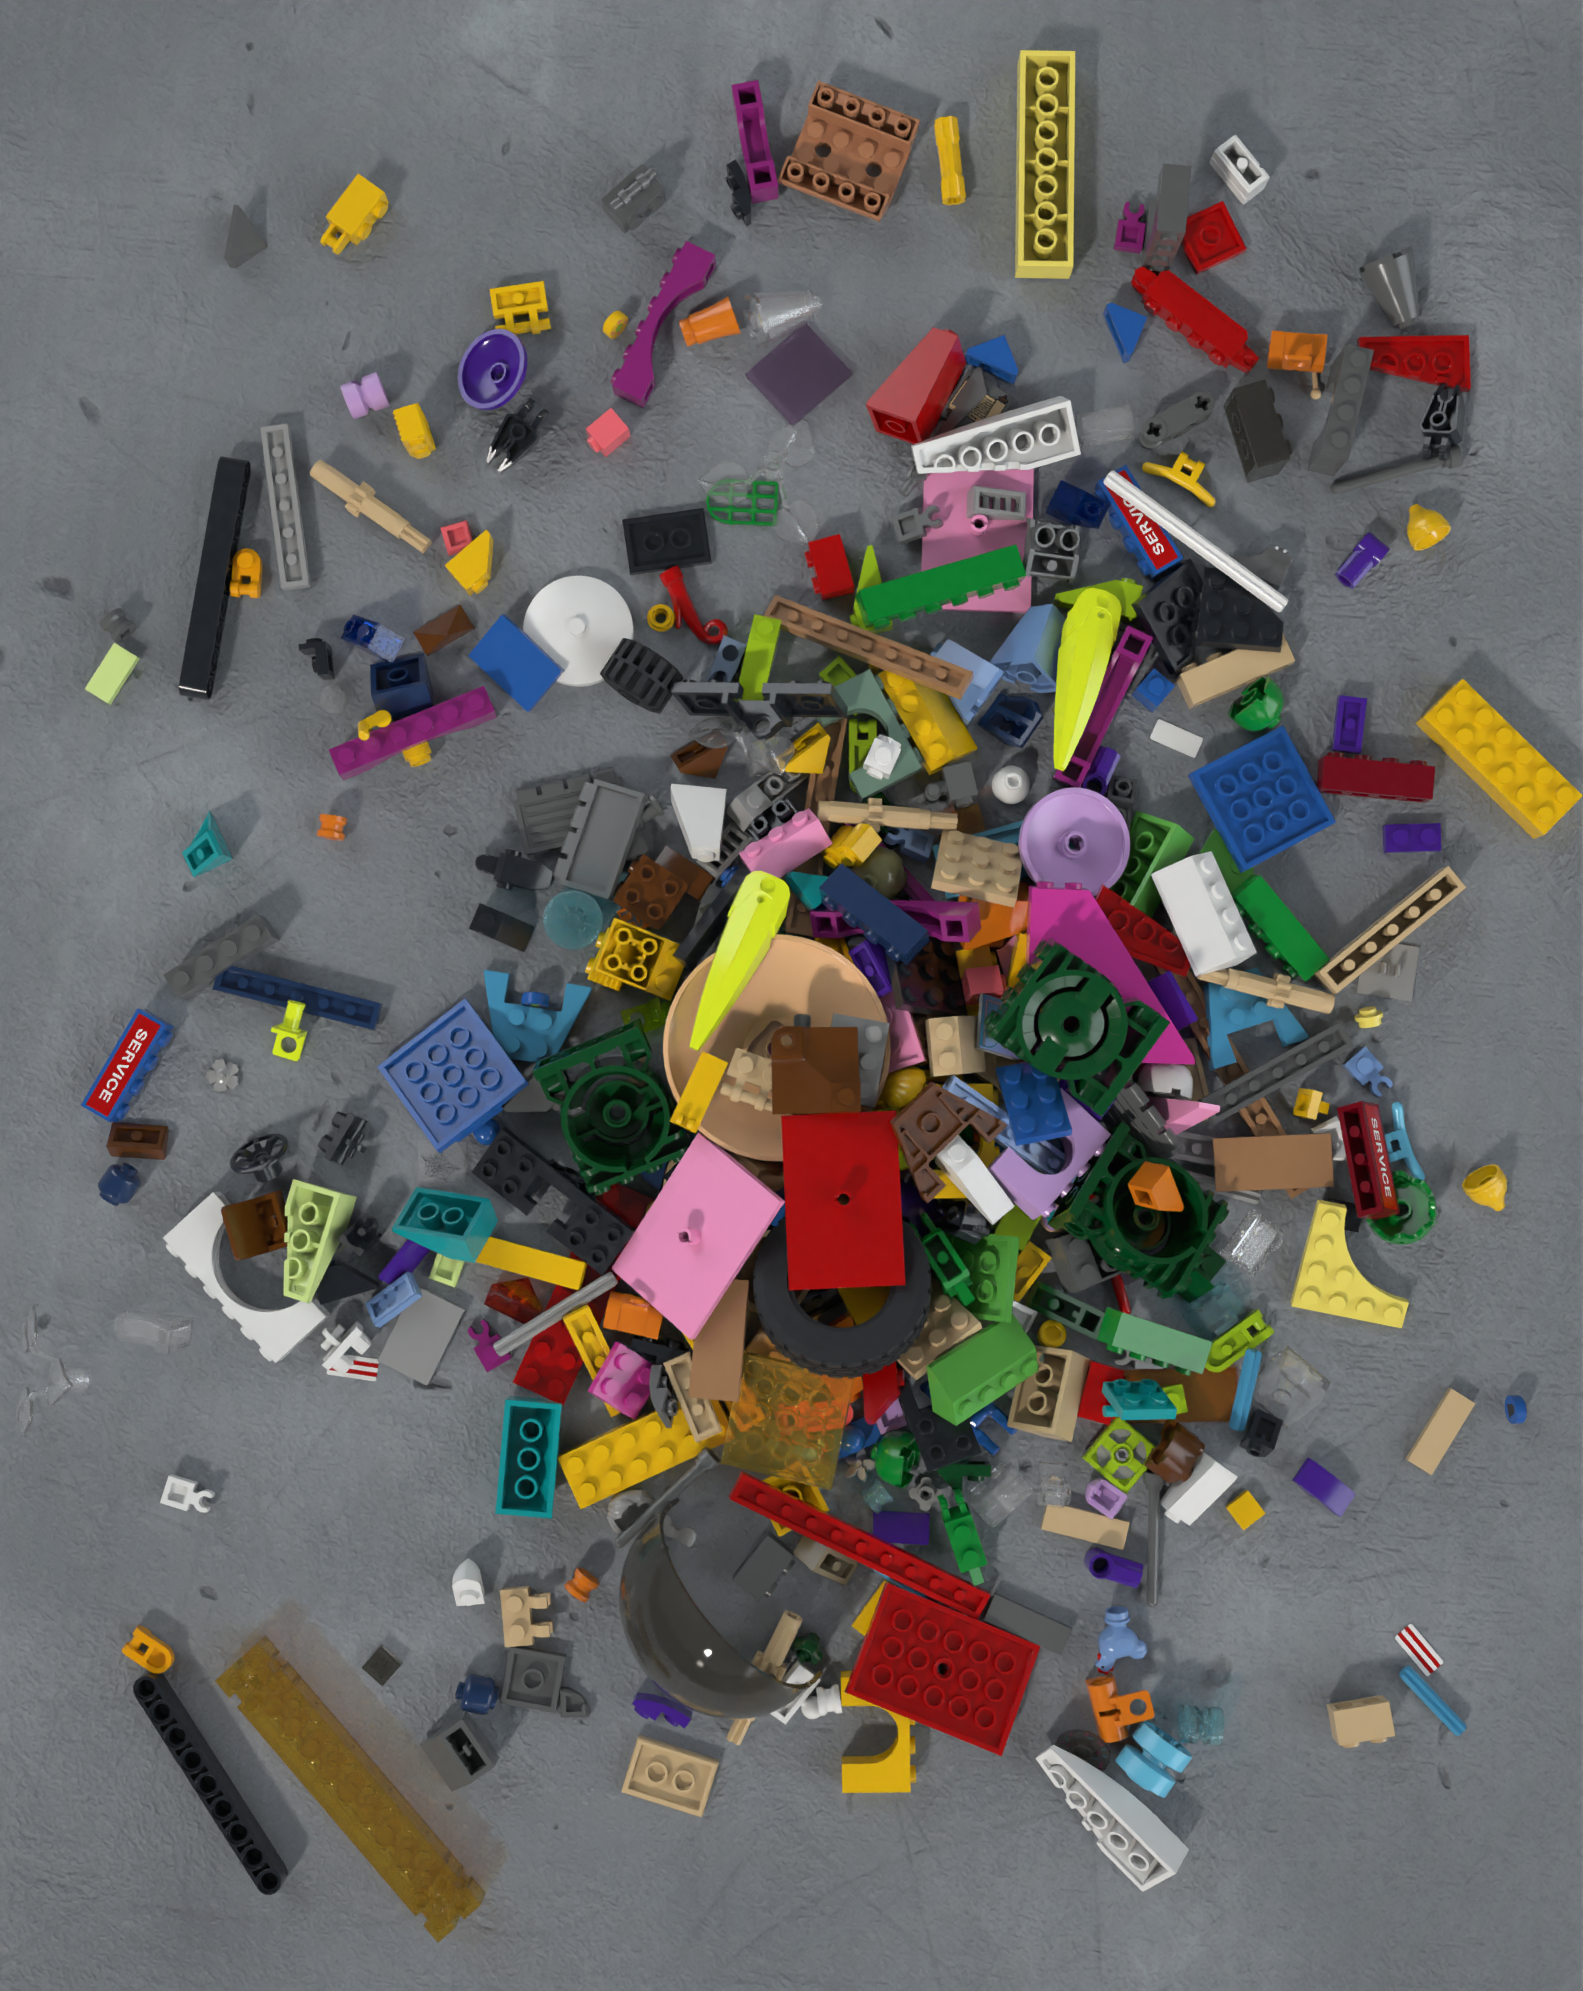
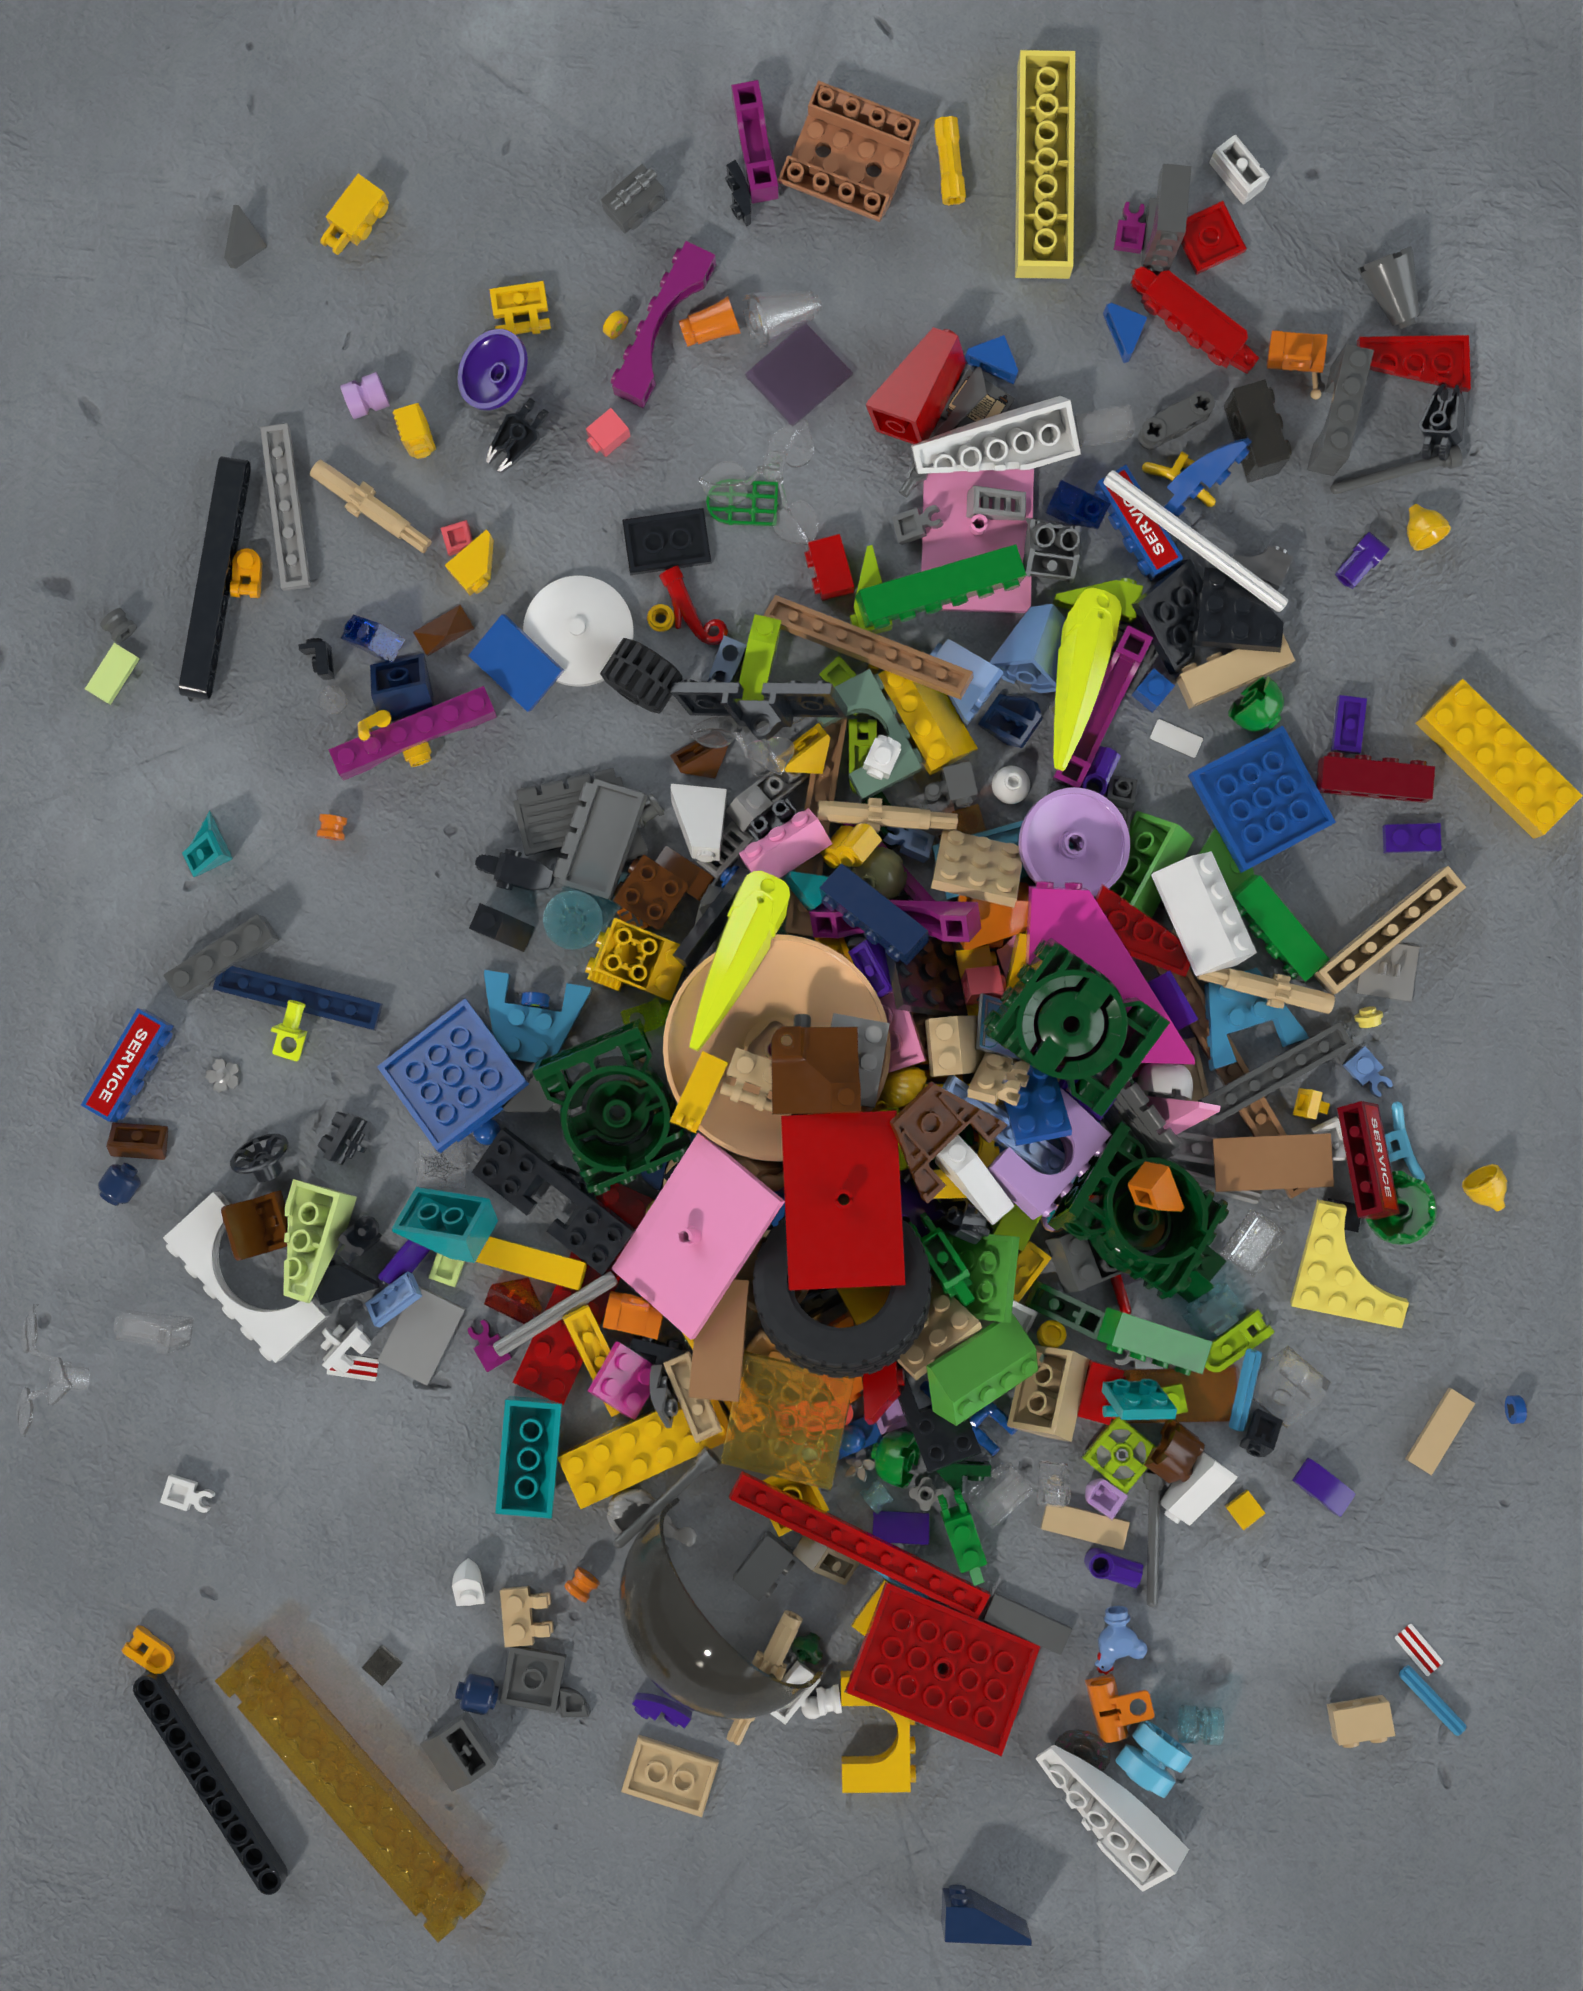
none -> dark blue slope [941,1885,1032,1946]
none -> tan plate [967,1052,1030,1106]
none -> blue slope [1164,438,1252,517]

